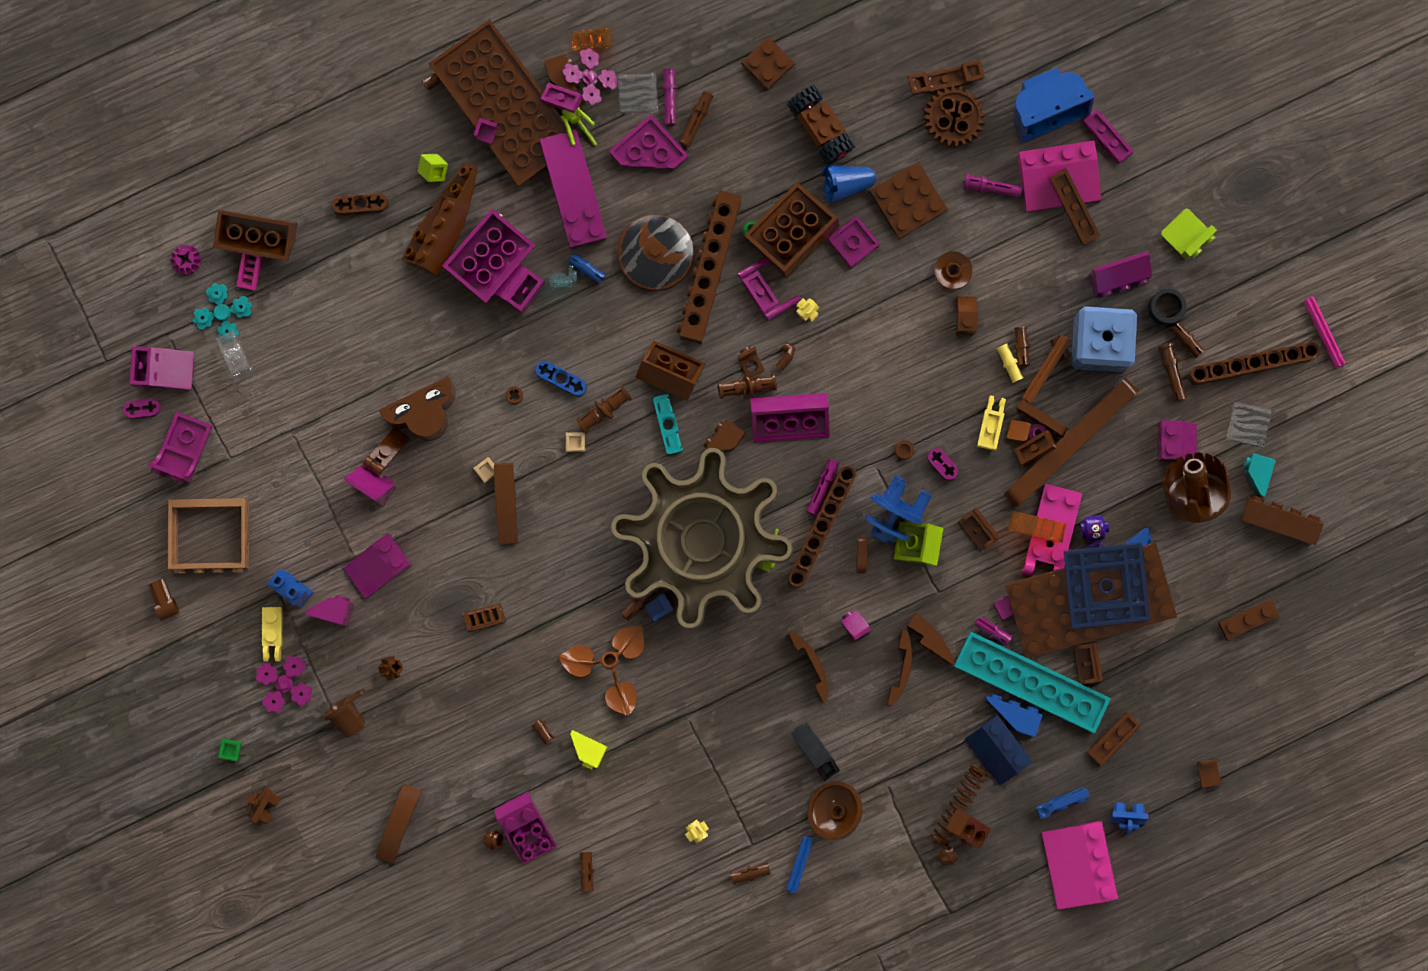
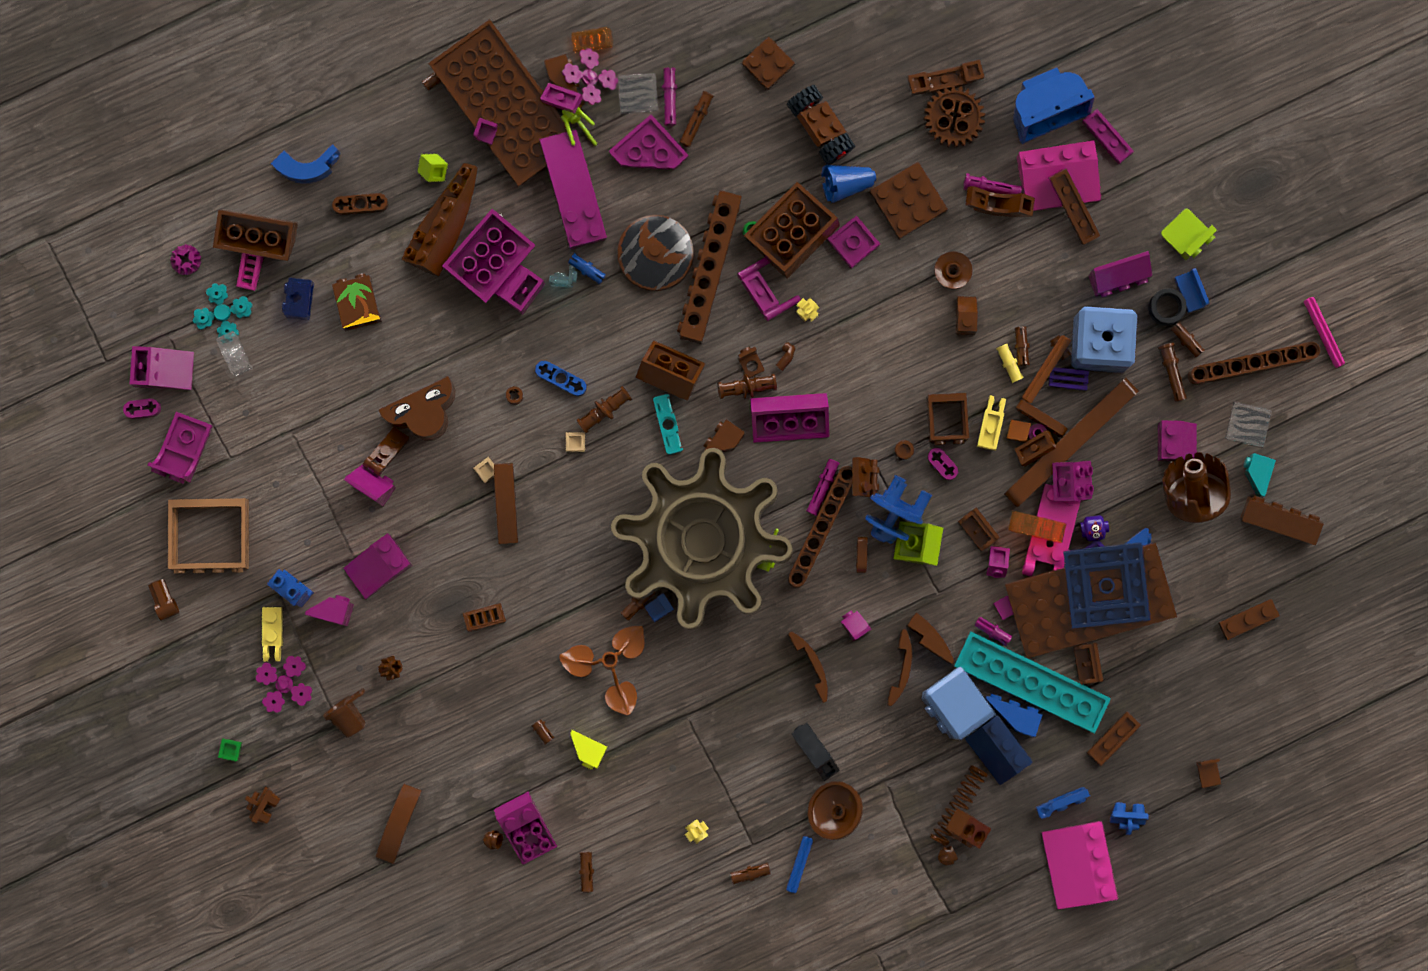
none -> blue arch [271,144,340,183]
none -> clear blue brick [282,278,314,321]
none -> reddish brown panel [332,274,382,331]
none -> reddish brown plate [852,457,879,498]
none -> medium blue plate [922,667,995,740]
none -> reddish brown window [927,393,969,446]
none -> reddish brown arch [966,186,1035,217]
none -> magenta bracket [987,546,1010,578]
none -> dark purple tile [1048,367,1089,391]
none -> magenta bracket [1053,461,1094,501]
none -> blue panel [1174,268,1209,313]

